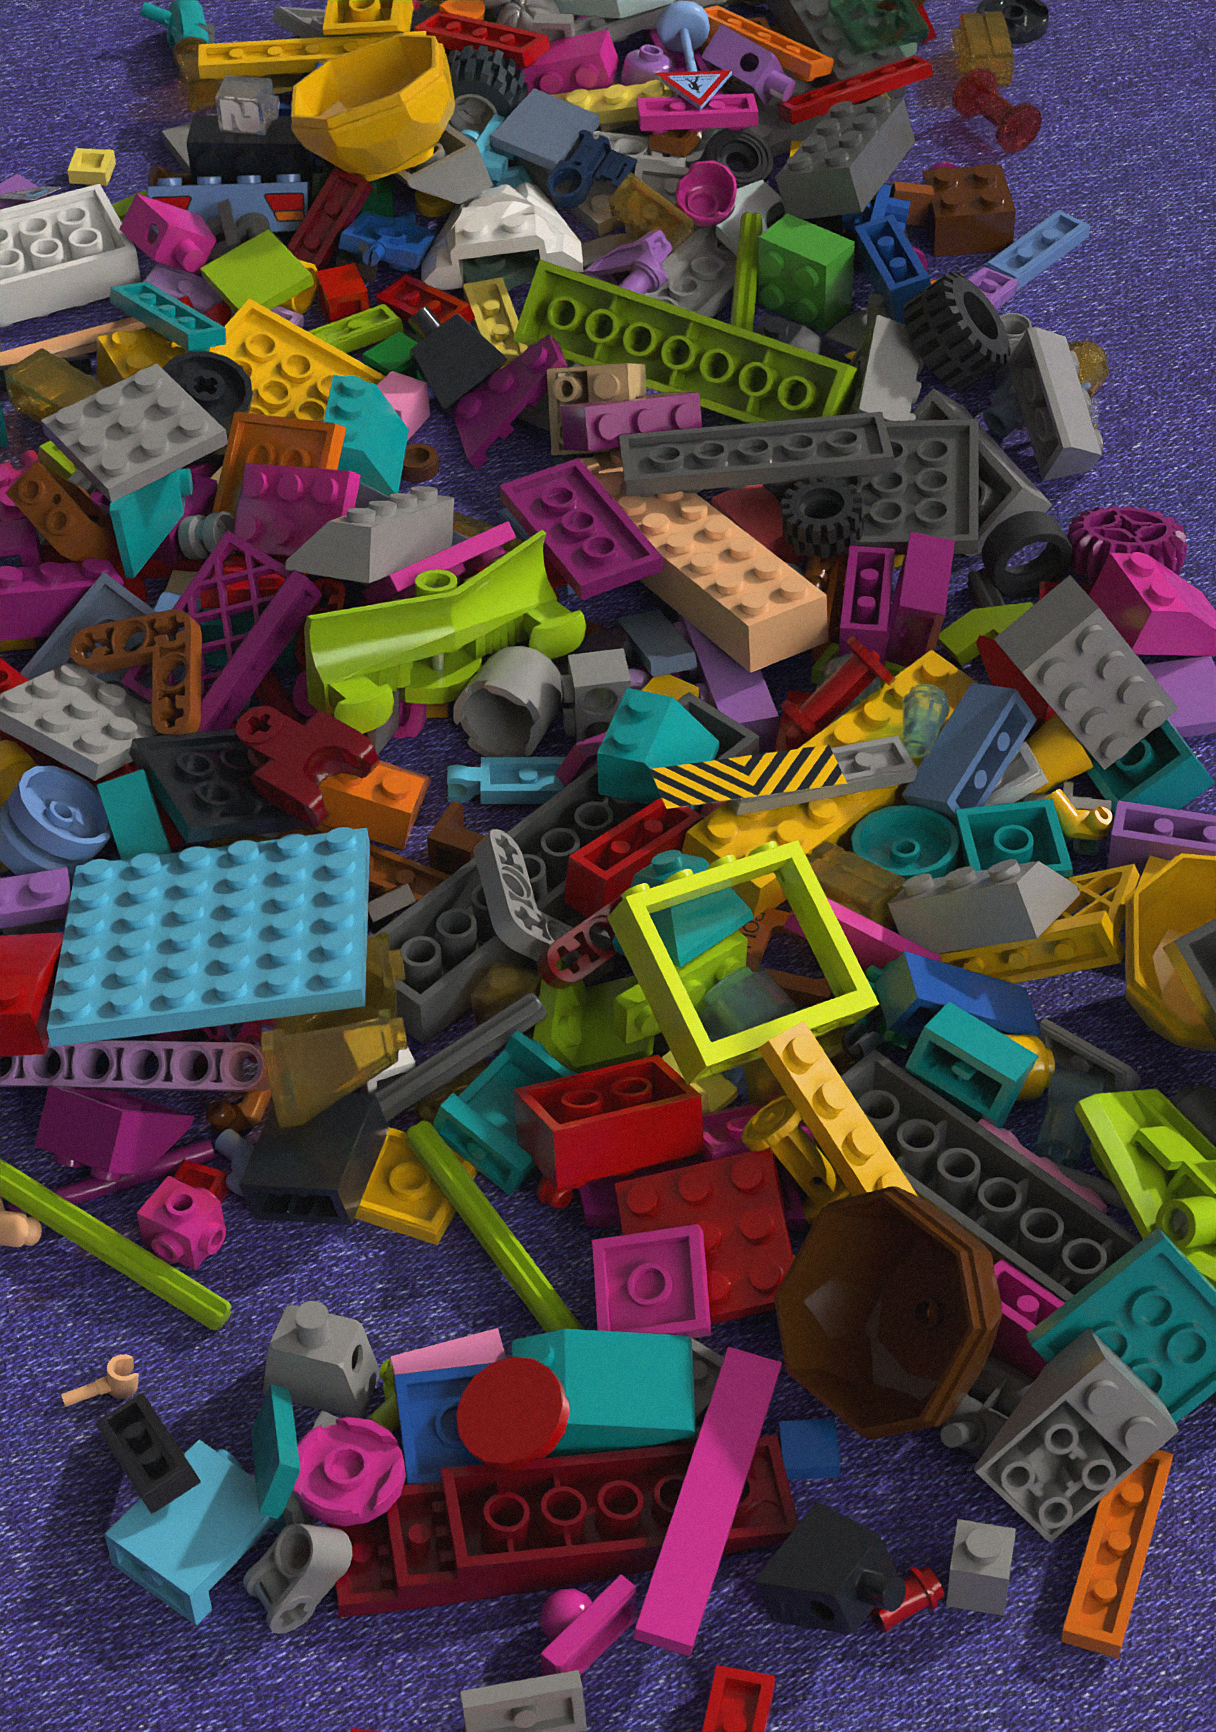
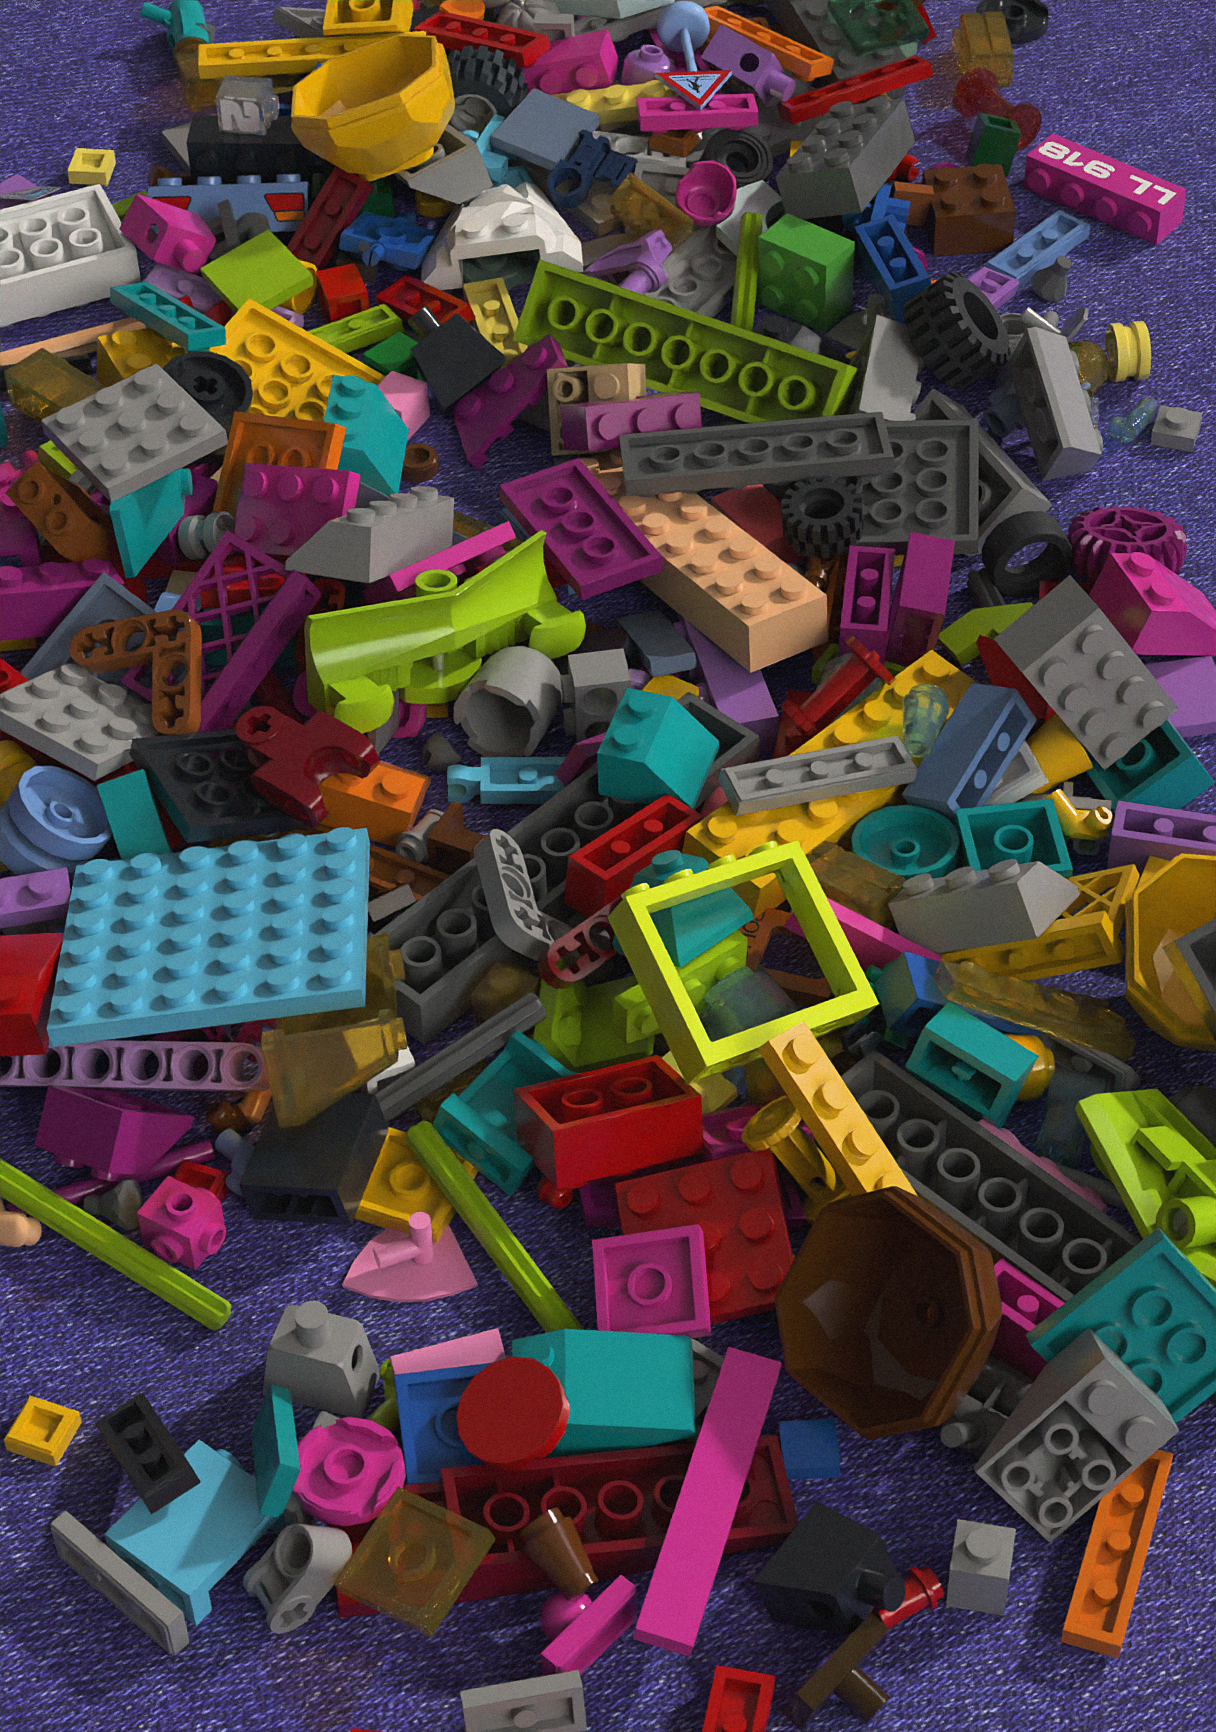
light nougat hand [61,1354,139,1407] -> none
sticker [650,745,847,809] -> none
none -> yellow tile [4,1396,82,1467]
none -> light grey tile [51,1510,190,1656]
none -> dark grey rock [84,1179,144,1230]
none -> clear yellow tile [334,1487,495,1637]
none -> bright pink shield [342,1212,478,1303]
none -> light grey pin [395,809,444,864]
none -> dark grey hinge [421,731,463,772]
none -> reddish brown cone [519,1507,599,1601]
none -> dark brown tile [783,1612,891,1730]
none -> red hand [885,154,919,183]
none -> clear yellow wing [933,960,1137,1060]
none -> dark green brick [965,112,1022,178]
none -> light grey shield [1018,307,1089,343]
none -> dark pink brick [1024,133,1186,245]
none -> dark grey rock [1031,256,1072,302]
none -> light yellow wheel [1105,321,1151,382]
none -> clear light blue arm [1108,396,1158,443]
none -> light grey plate [1150,405,1203,452]

